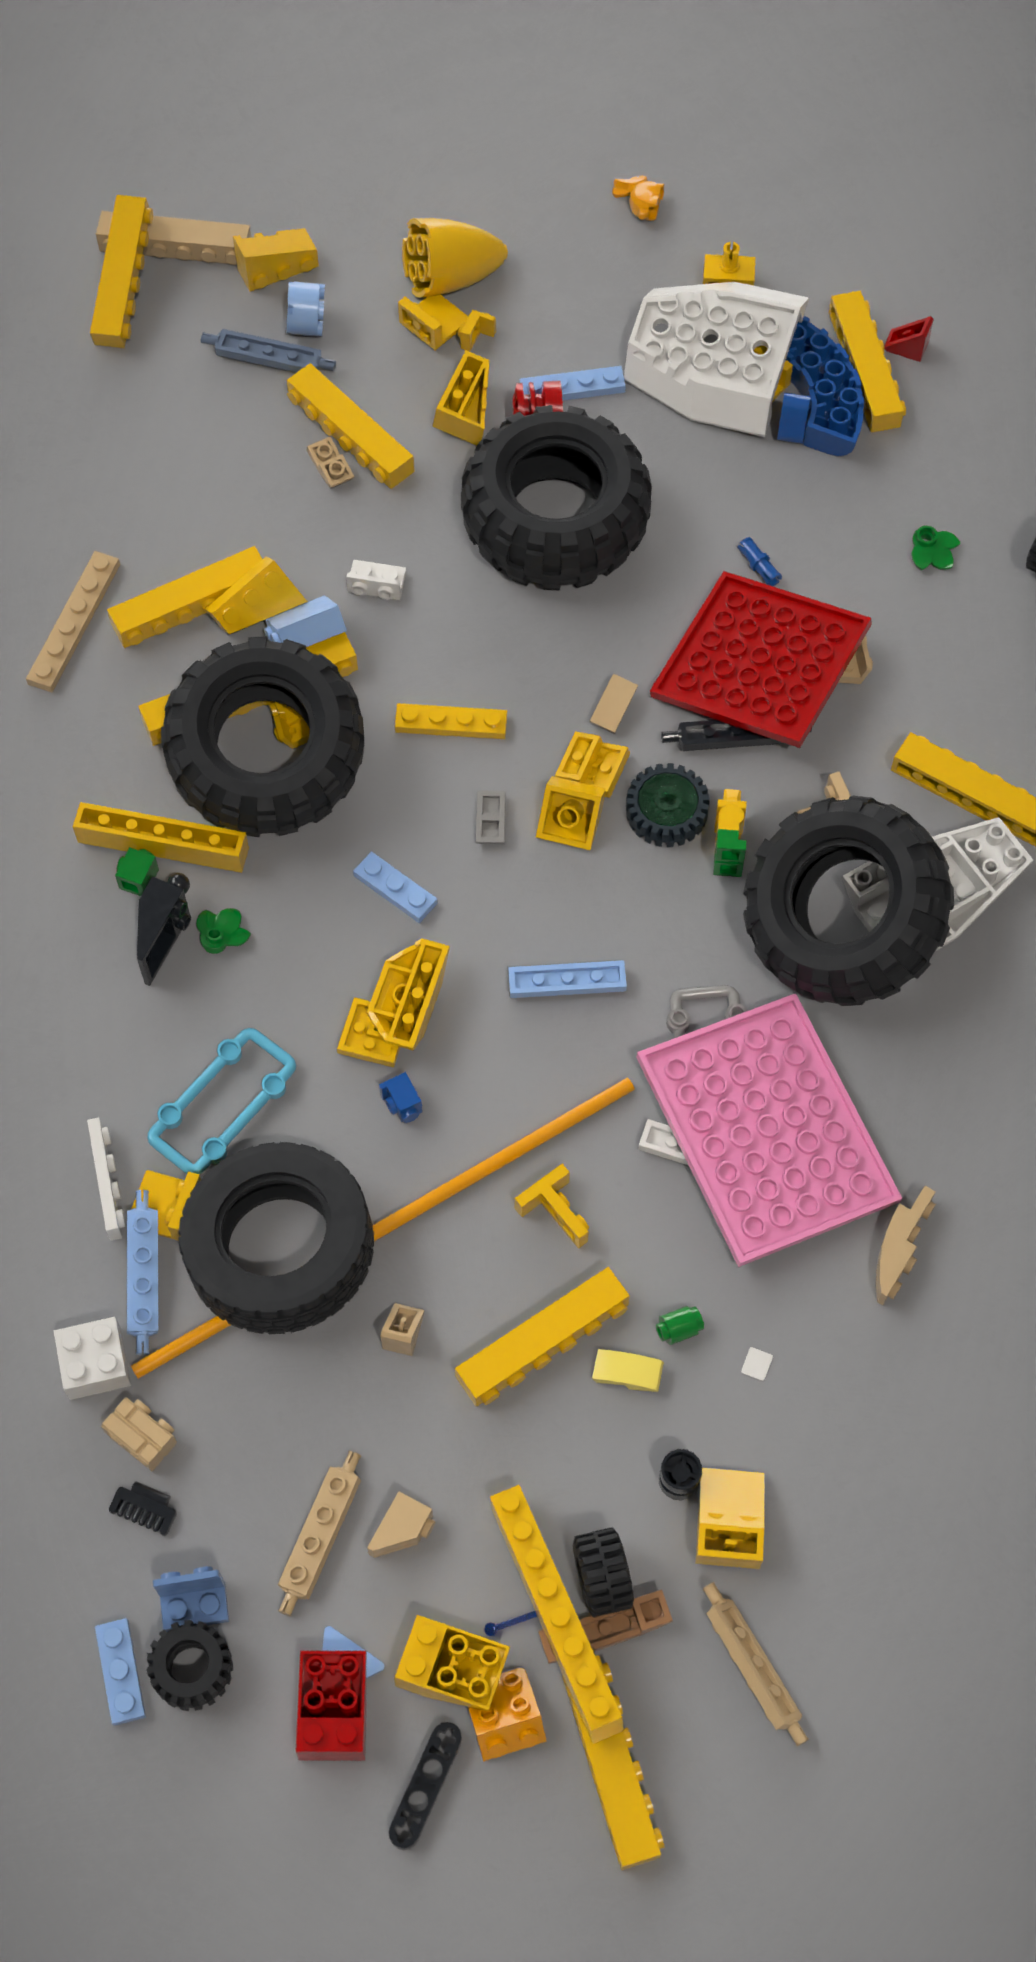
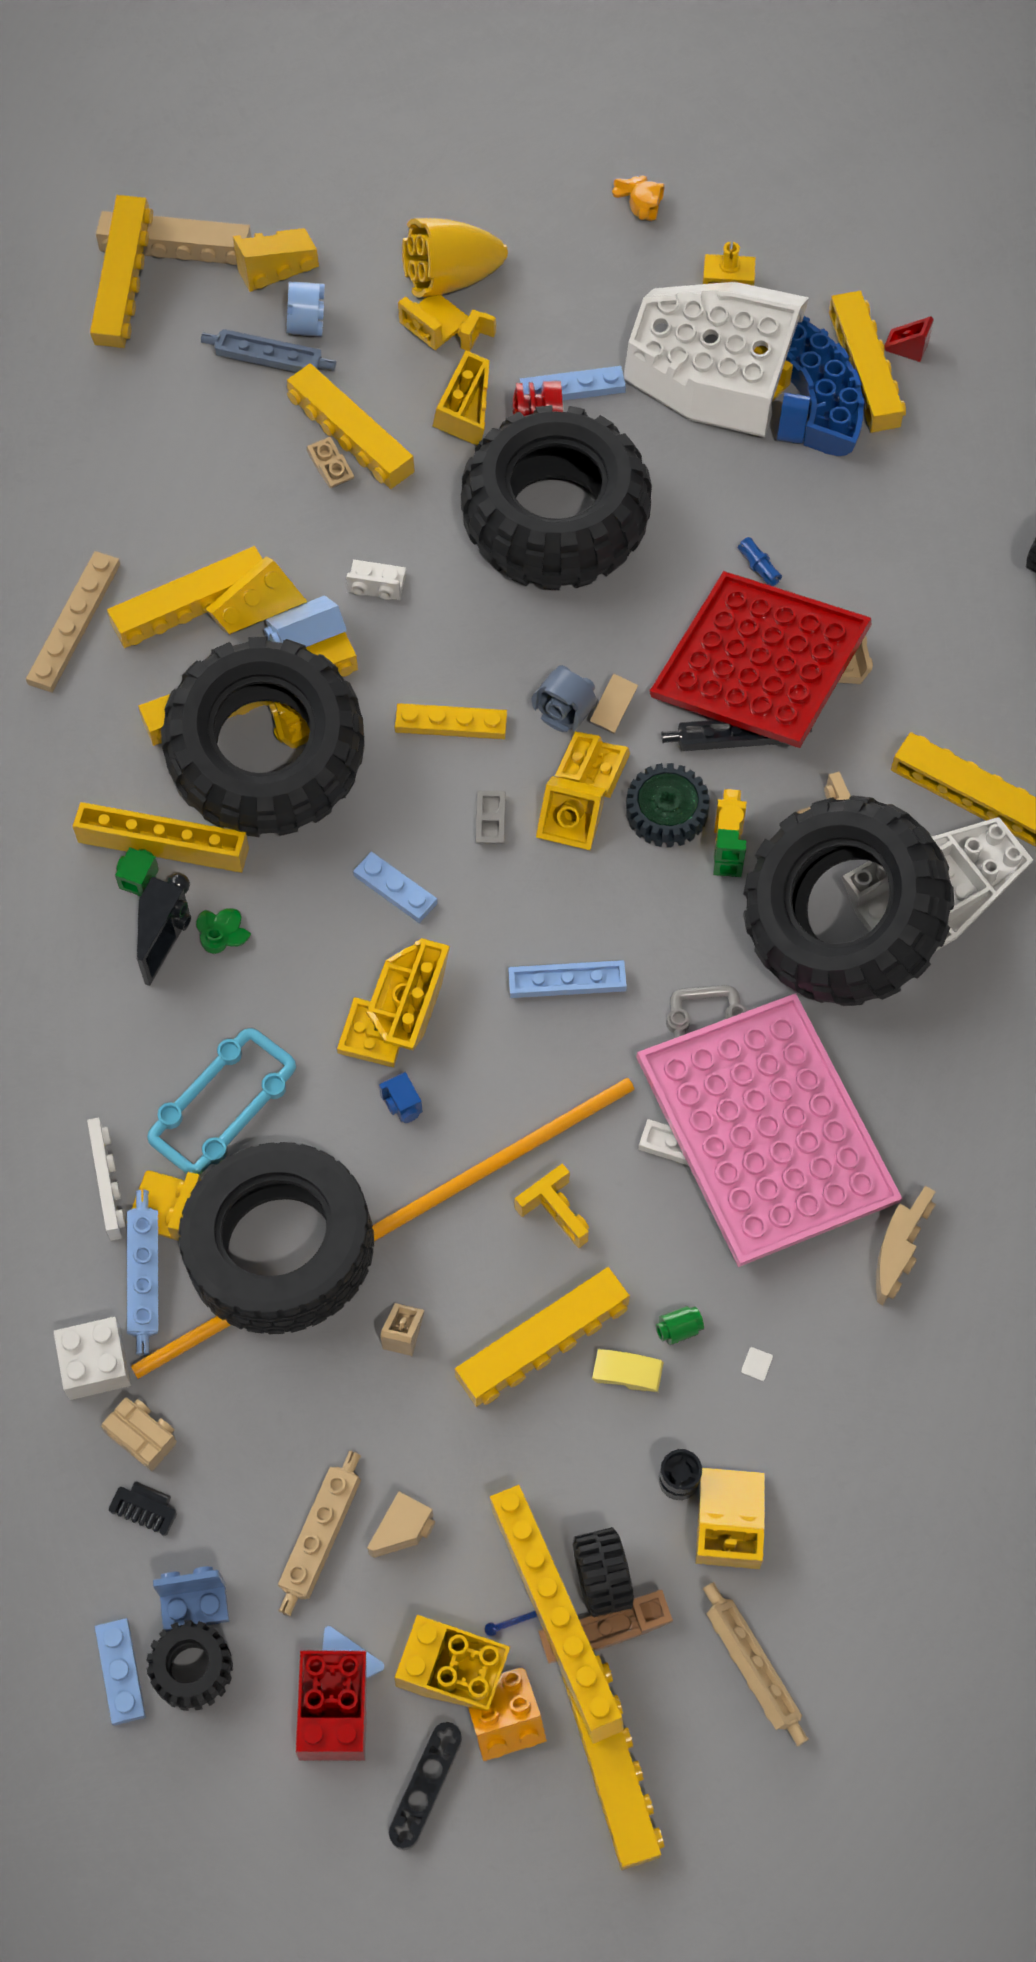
green plate [911,525,961,570] -> none
none -> sand blue brick [532,665,596,732]

